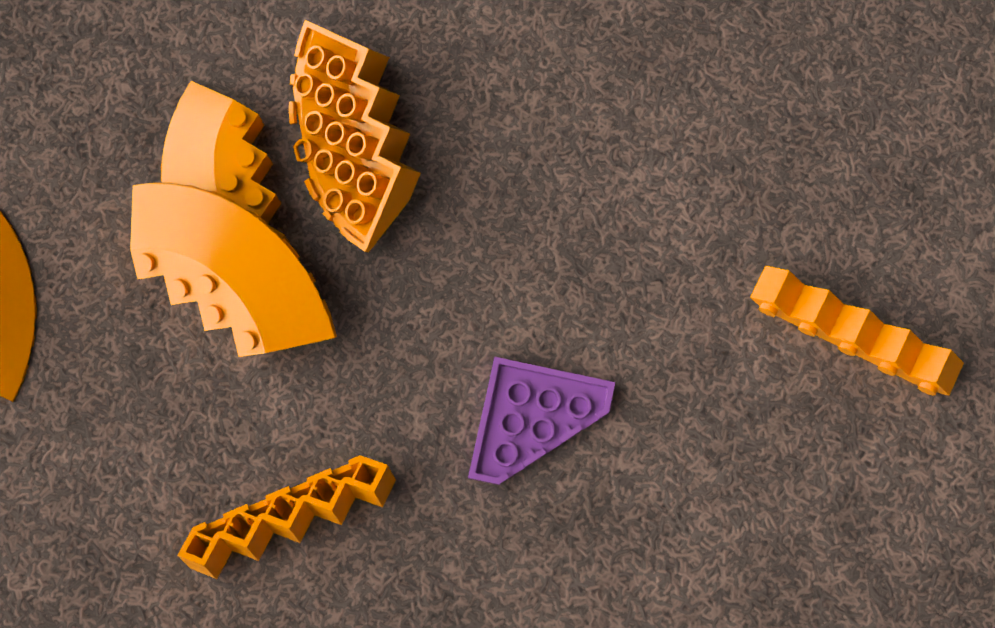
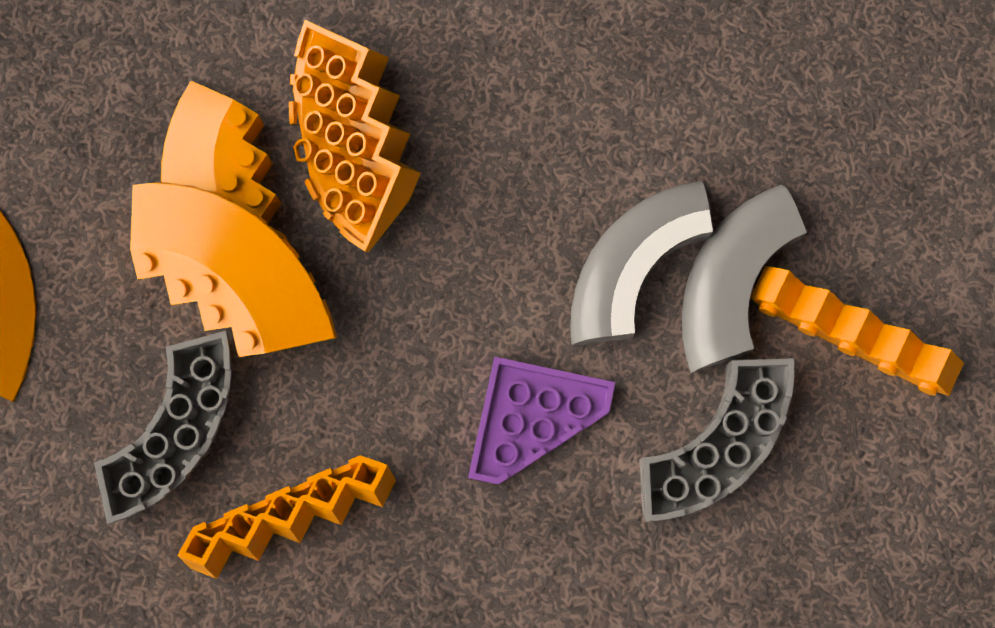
none -> light grey brick [94,331,231,524]
none -> light grey brick [570,181,713,346]
none -> light grey brick [639,358,794,522]
none -> light grey brick [681,184,807,373]

